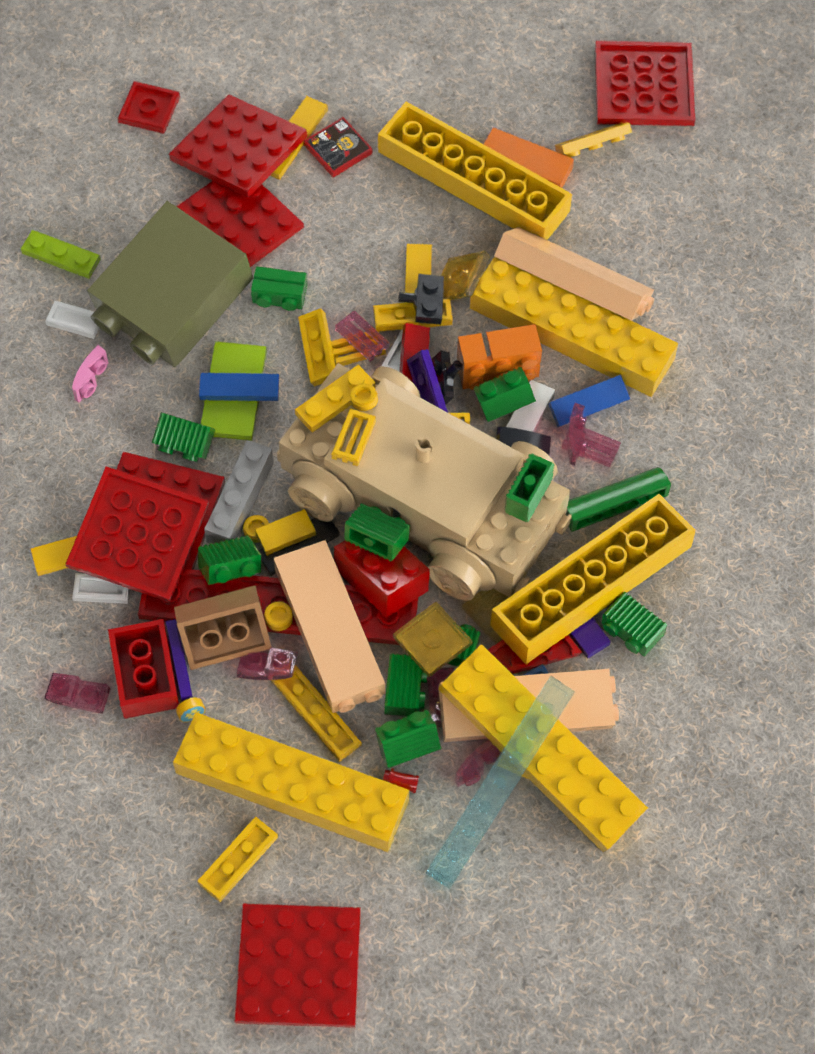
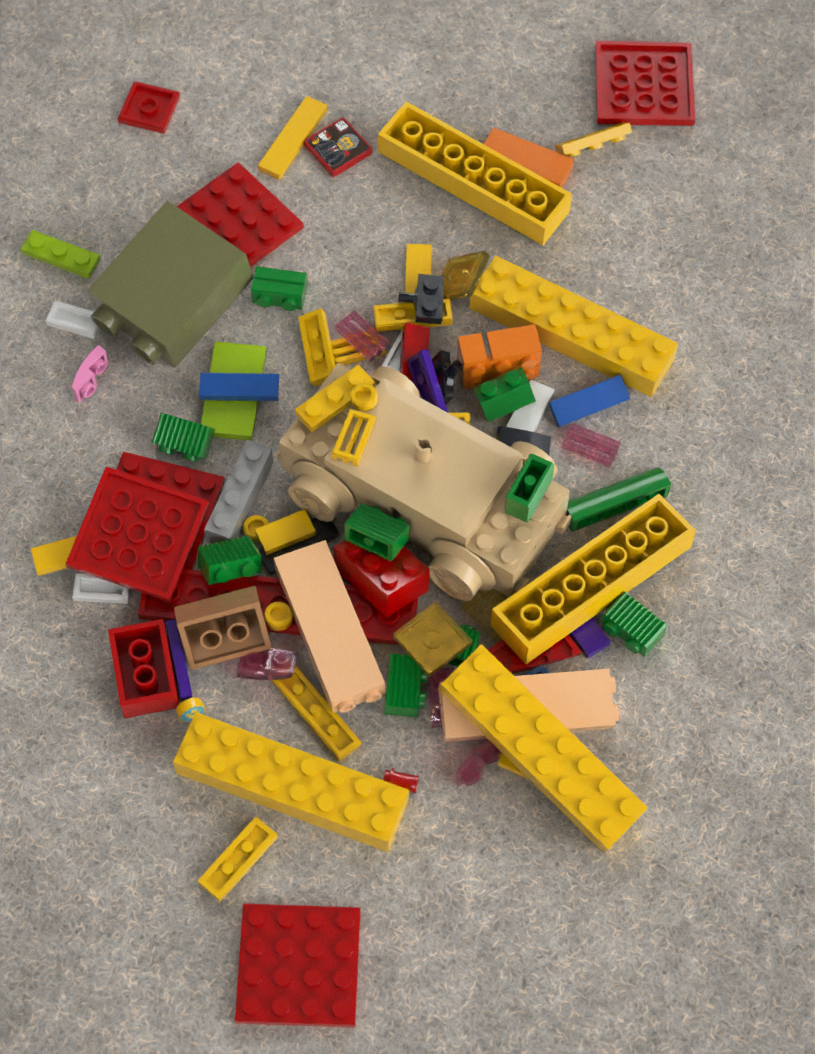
clear pink slope [44,673,111,714] -> none
red plate [169,94,308,198] -> none
green brick [375,710,442,768] -> none
clear light blue tile [426,676,576,889] -> none
light nougat brick [494,227,654,320] -> none
clear pink slope [567,403,588,466] -> none

